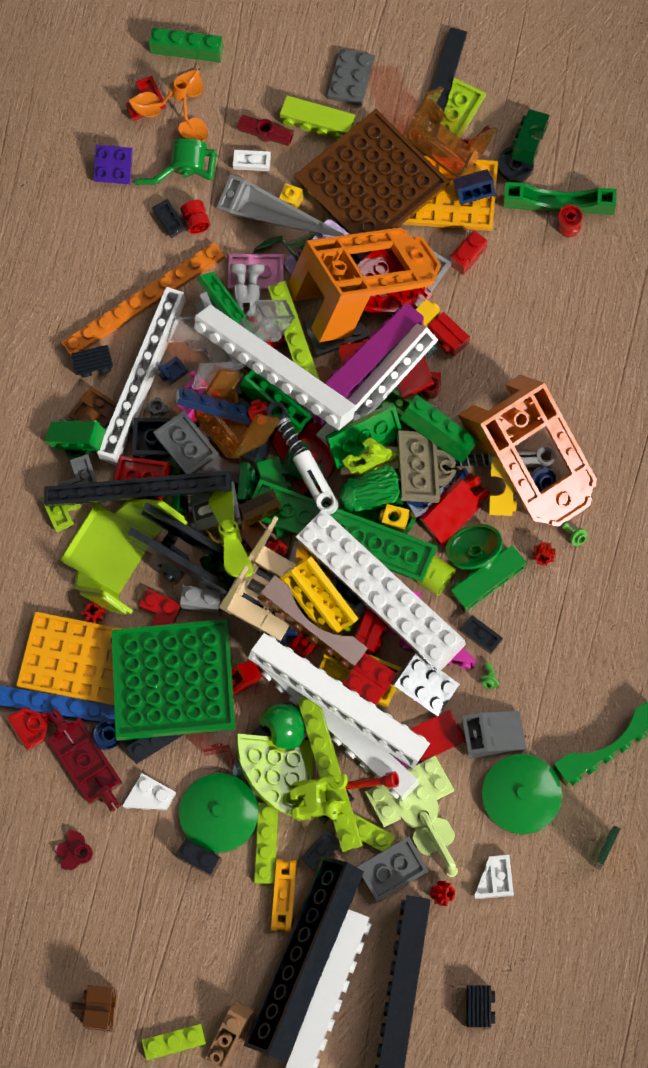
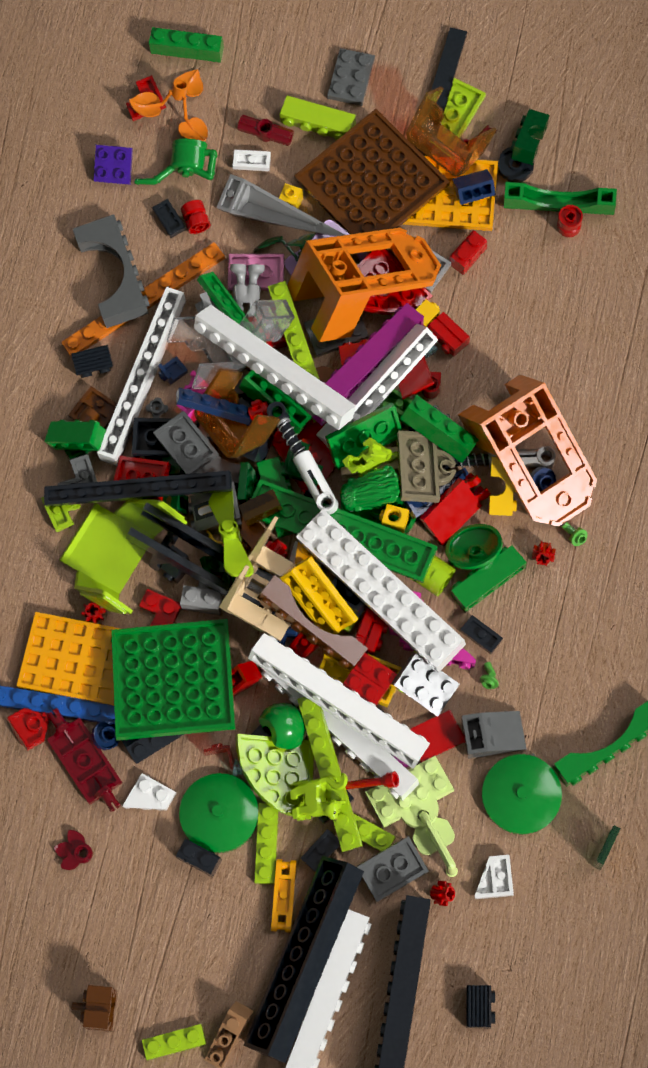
none -> dark grey arch [73,214,150,328]

